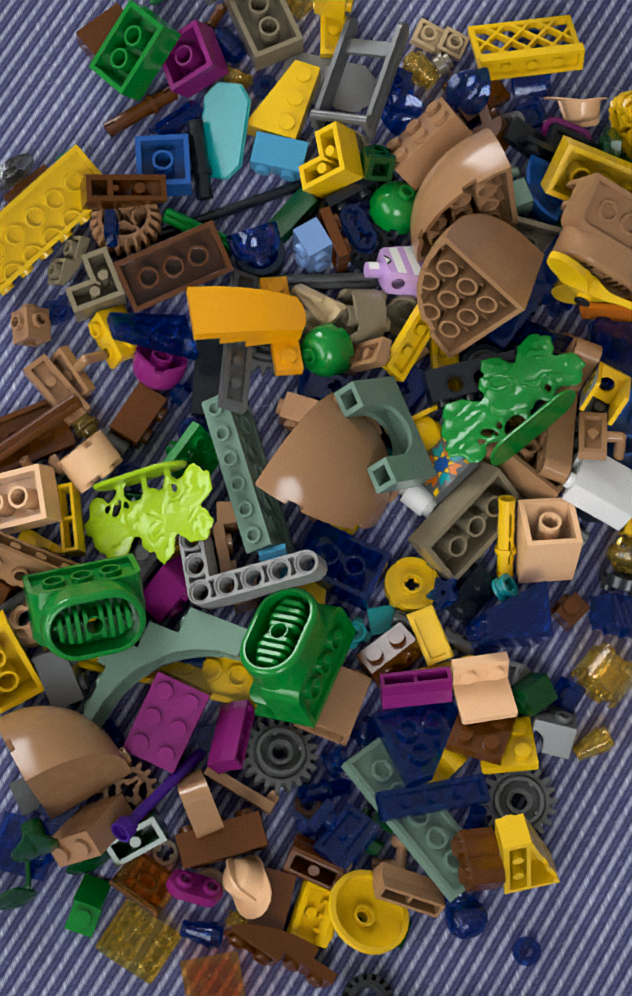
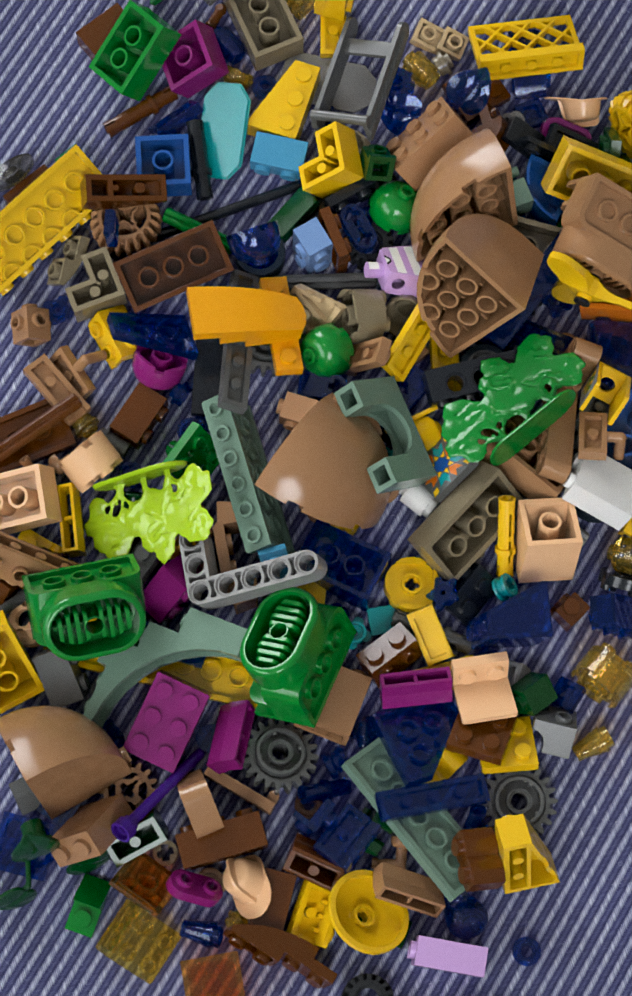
none -> lavender brick [407,935,488,977]

